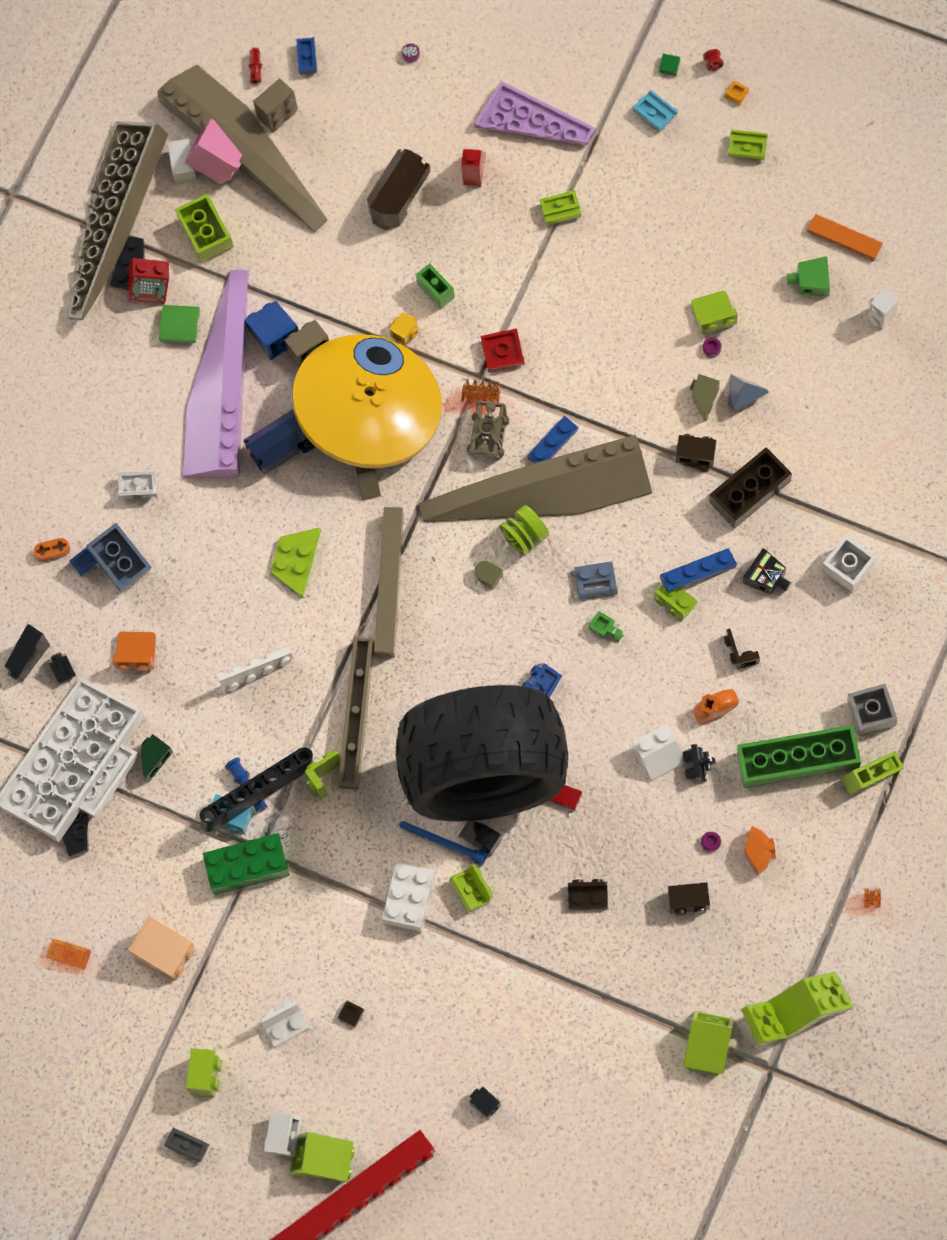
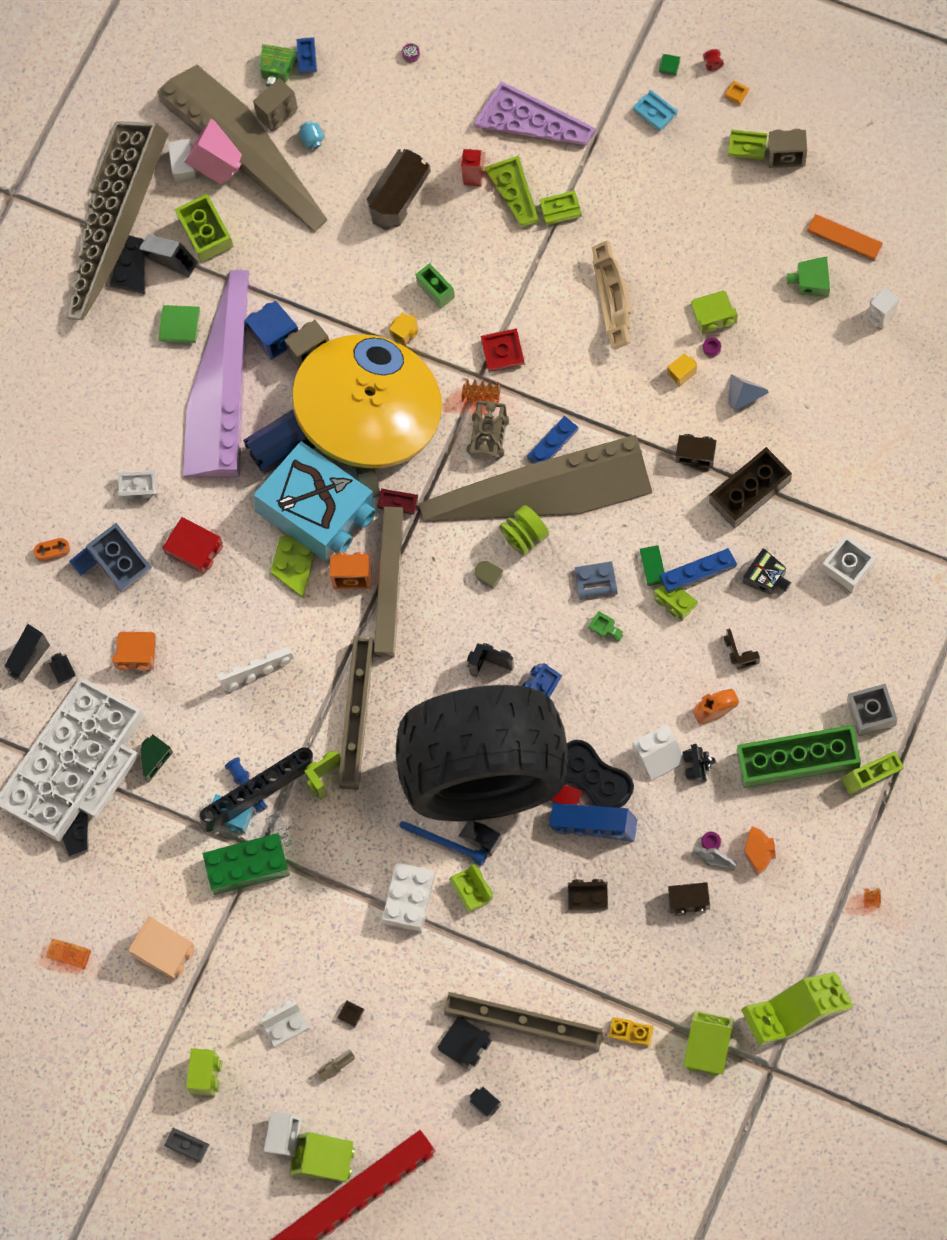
red slope [128,258,169,304] -> none
red axle [248,47,262,84] -> none
olive slope [690,374,720,421] -> none
none -> black slope [139,234,198,277]
none -> red brick [162,517,223,574]
none -> medium azure brick [253,441,376,561]
none -> bright green torso [260,44,297,87]
none -> medium azure head [298,121,325,149]
none -> dark tan axle [317,1050,355,1081]
none -> orange brick [330,552,372,589]
none -> dark red plate [377,488,418,515]
none -> black bracket [438,1017,492,1071]
none -> dark tan tile [444,992,603,1052]
none -> black bracket [467,643,514,677]
none -> lime wing [484,155,539,228]
none -> blue wedge [549,803,638,842]
none -> black plate [566,740,634,808]
none -> tan piece [591,240,632,350]
none -> yellow slope [608,1017,654,1047]
none -> green tile [640,545,665,586]
none -> yellow brick [667,353,697,387]
none -> light grey piece [692,846,737,870]
none -> dark tan brick [768,128,807,168]

